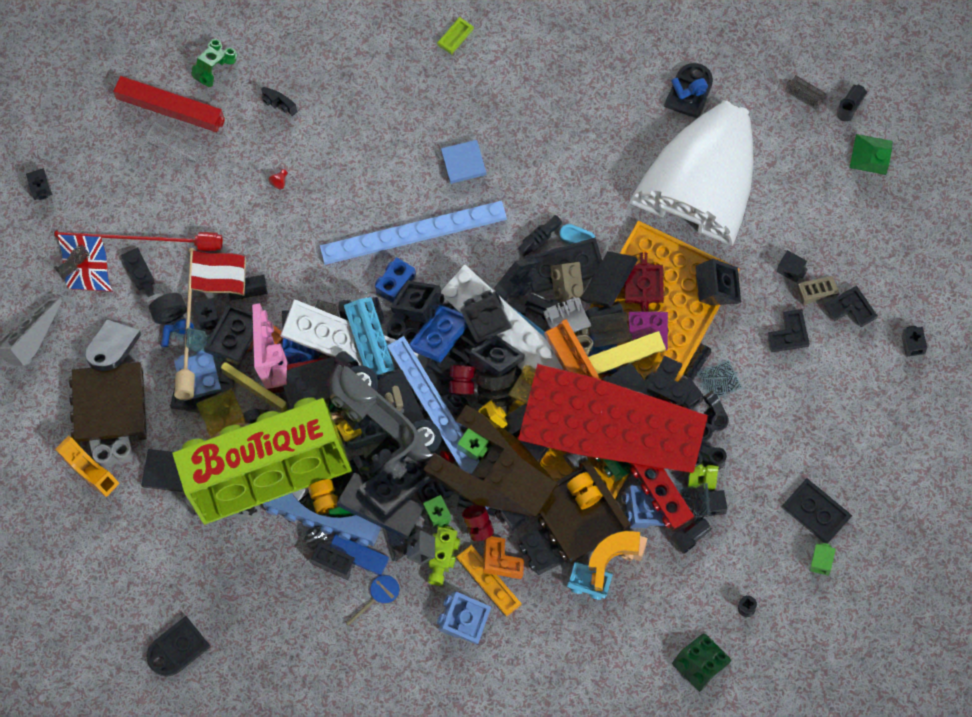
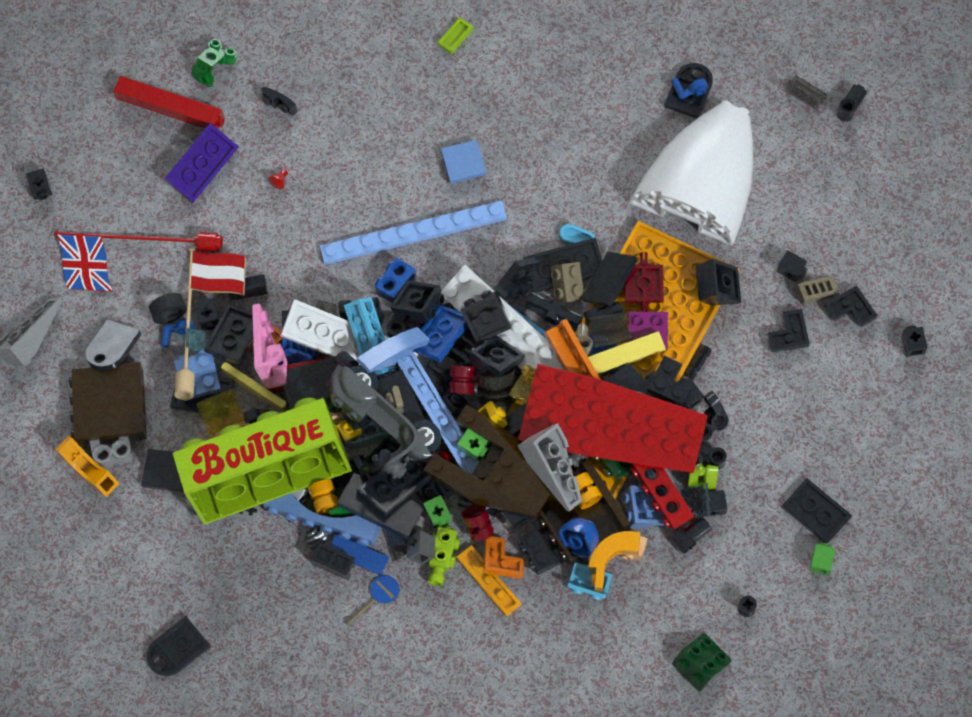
clear smoke connector [54,245,90,281] -> none
black hinge [121,247,155,297] -> none
medium blue plate [437,592,491,644] -> none
black hinge [518,215,562,257] -> none
light grey hinge [543,297,591,332] -> none
clear light blue piece [698,360,742,398] -> none
green slope [849,134,893,175] -> none
none -> dark purple plate [163,123,239,203]
none -> medium blue slope [356,327,430,373]
none -> light grey wedge [518,423,582,512]
none -> blue cylinder [558,518,599,558]

